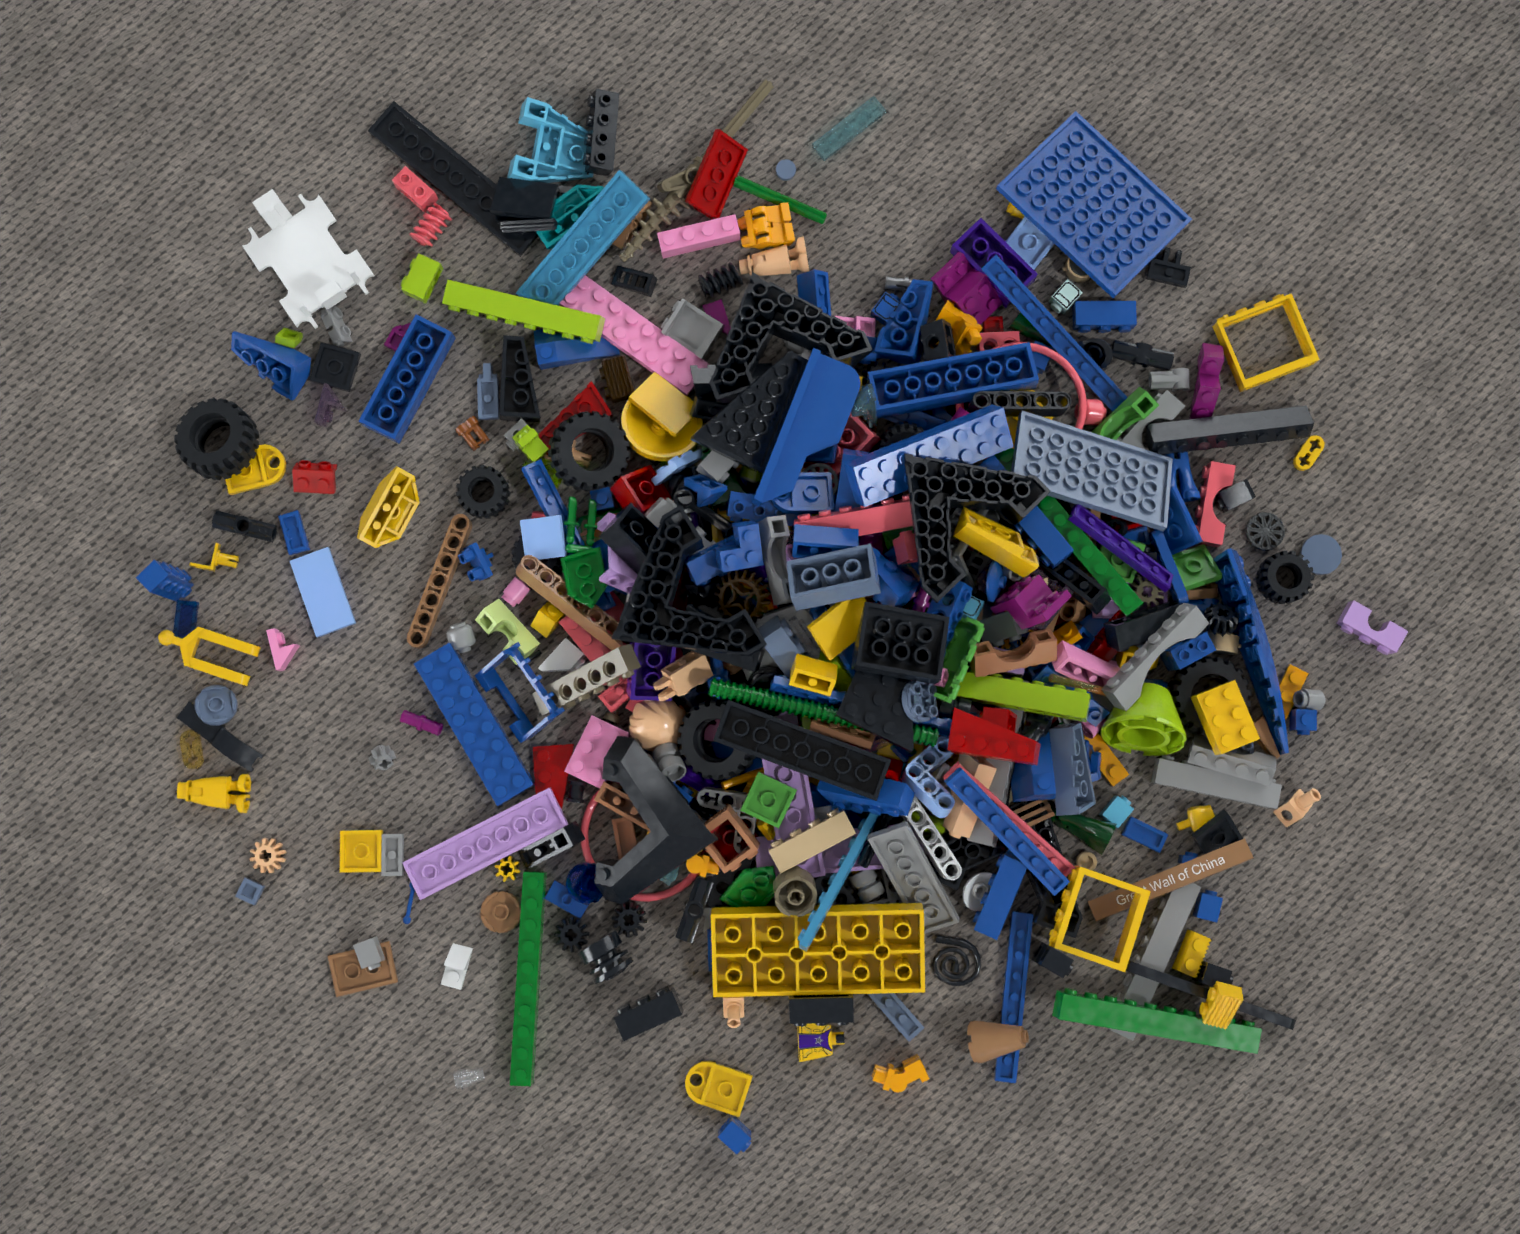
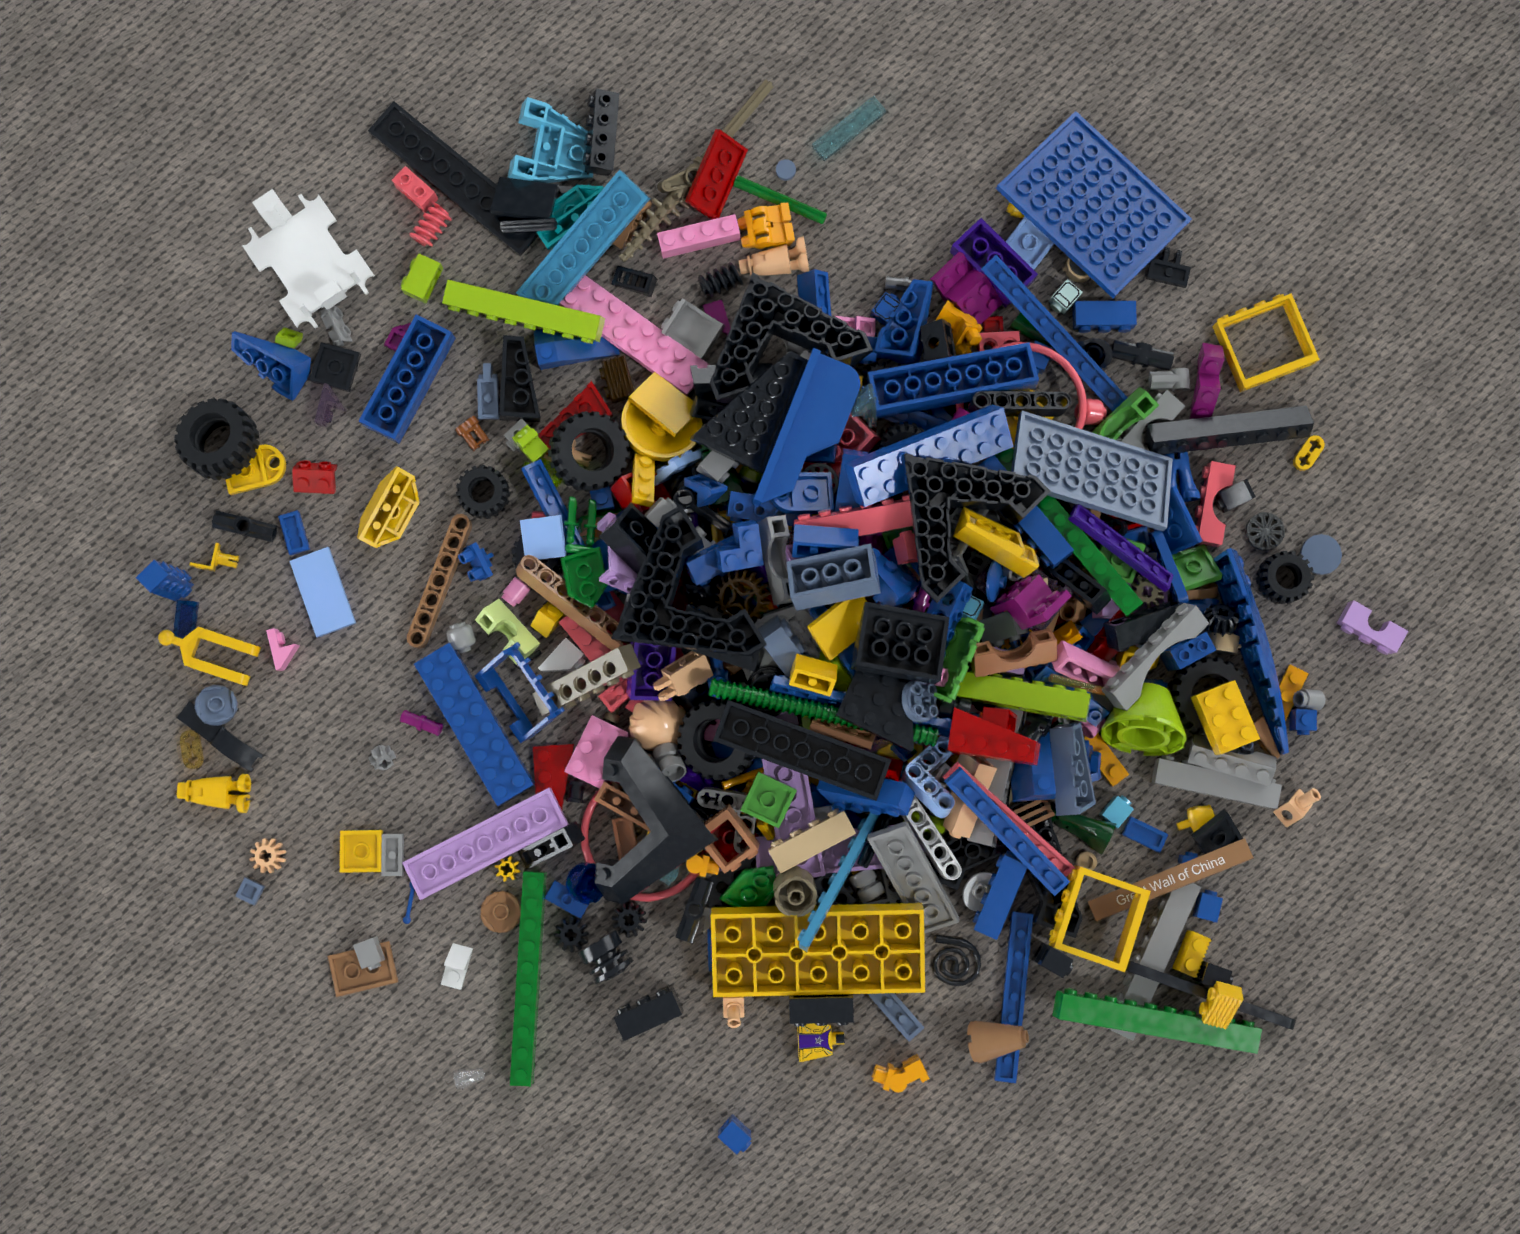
yellow plate [685,1061,753,1117] -> none
none -> yellow plate [631,454,655,507]

